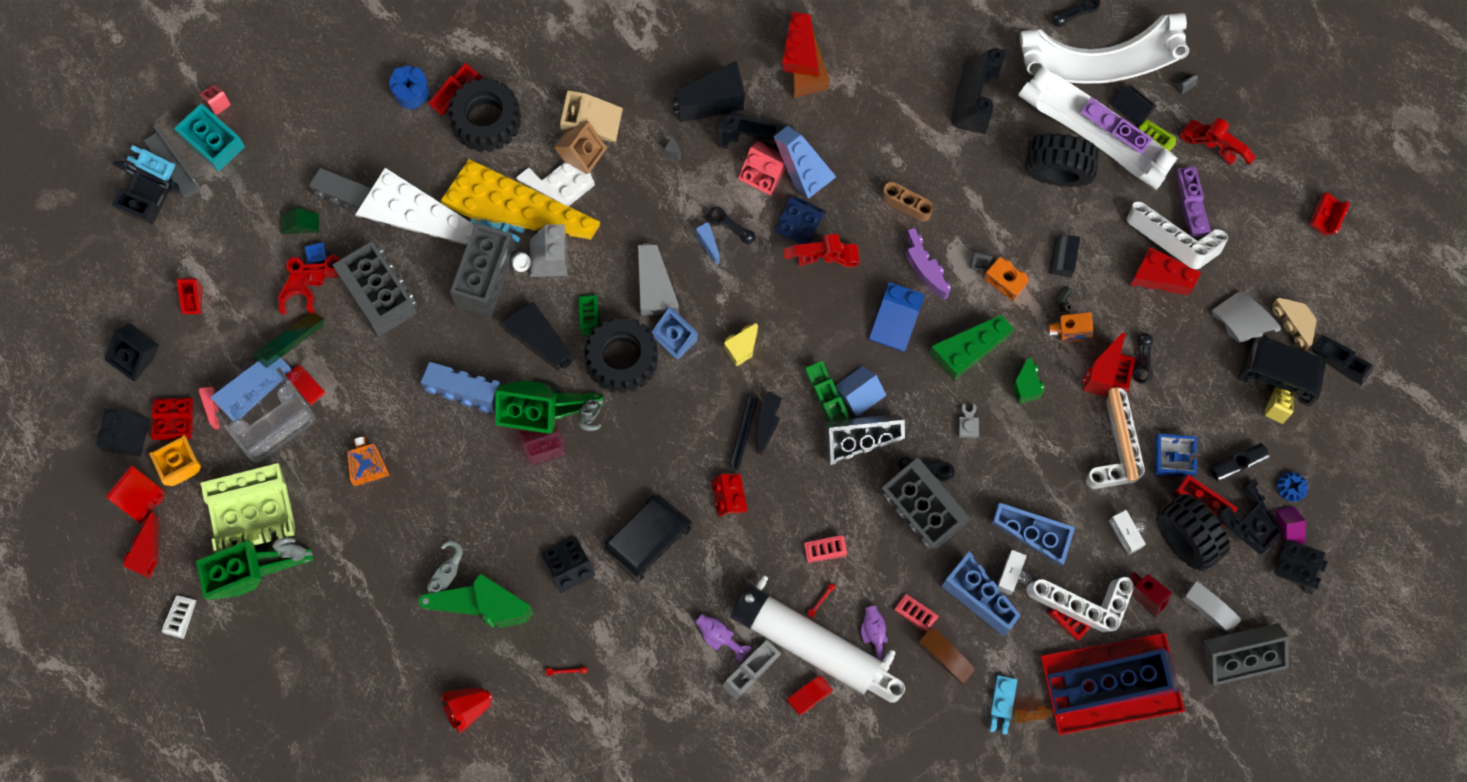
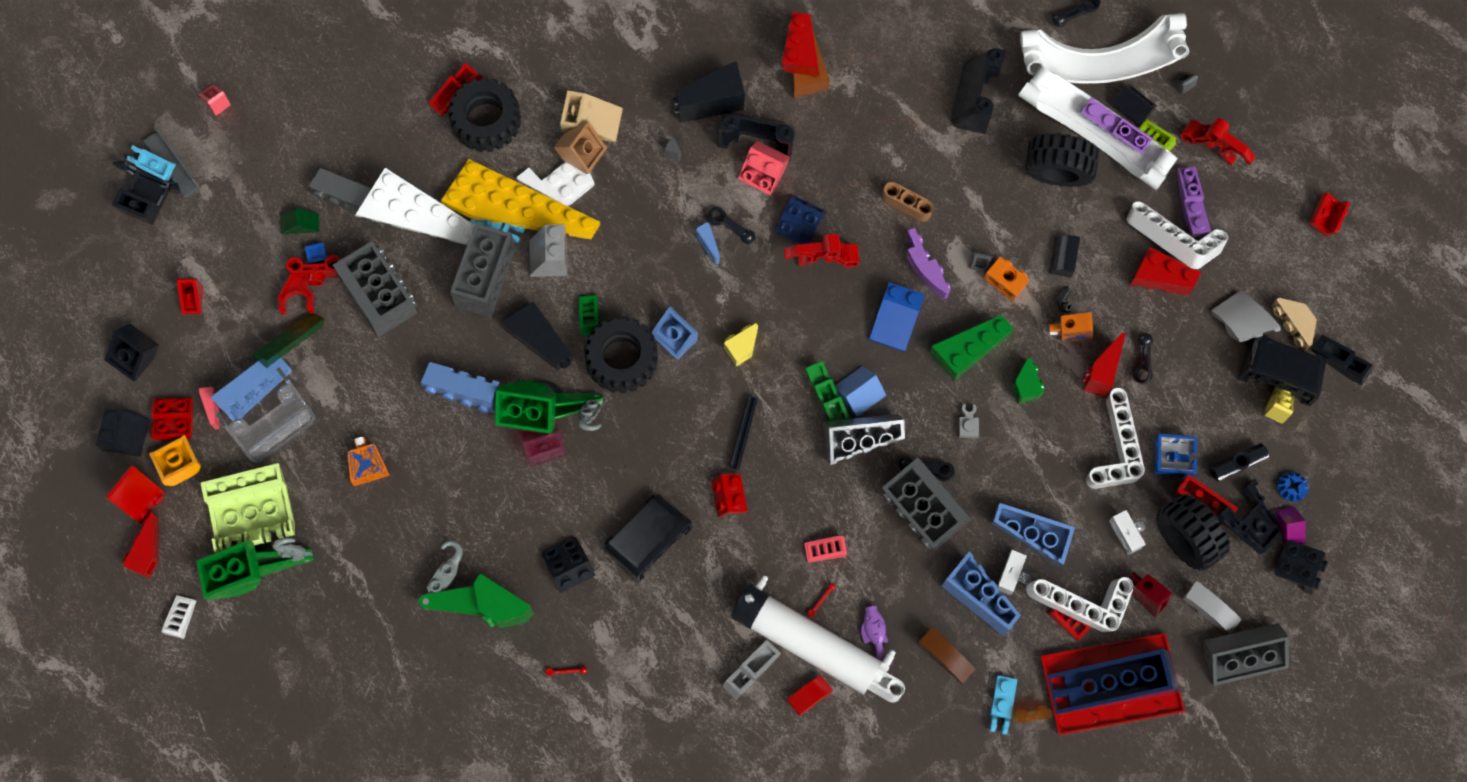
teal brick [174,103,245,172] -> none
red slope [285,364,326,405] -> none
blue brick [390,66,429,109] -> none
red cone [440,687,493,734] -> none
white tile [511,252,531,272] -> none
light grey slope [638,243,679,316] -> none
medium lavender animal [695,614,752,663] -> none
black slope [757,391,782,456] -> none
medium blue wedge [774,126,836,199] -> none
coral slope [894,594,939,634] -> none
light nougat axle [1108,388,1139,481] -> none
red slope [1112,354,1135,394] -> none

